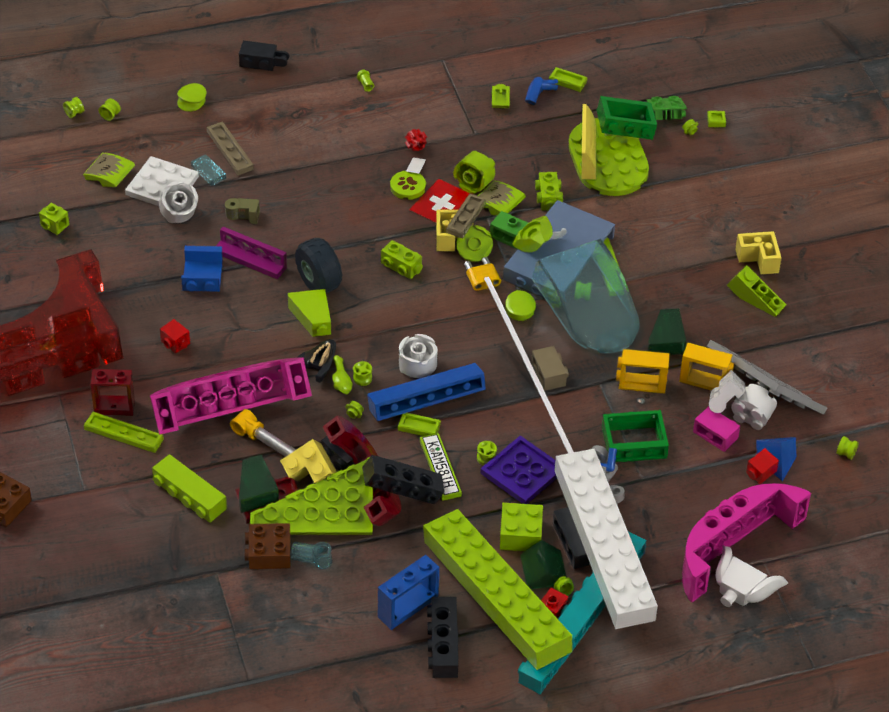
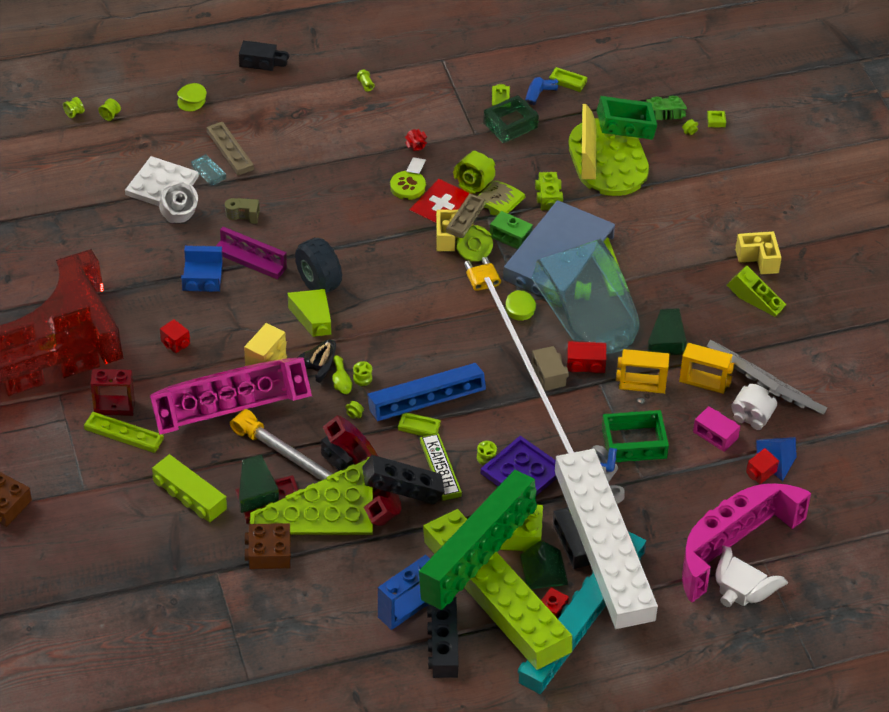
lime brick [39,203,69,235] -> none
slope [83,153,135,187] -> none
light yellow brick [280,439,337,483] -> none
clear light blue piece [290,542,332,569] -> none
lime brick [381,240,423,279] -> none
white brick [399,334,438,379] -> none
lime hat [513,216,567,253] -> none
lime plate [554,576,574,596] -> none
white legs [709,370,745,413] -> none
lime wheel [836,436,859,460] -> none
none -> light yellow brick [244,323,287,366]
none -> green brick [419,470,537,610]
none -> clear green window [483,95,539,143]
none -> red brick [567,341,606,373]

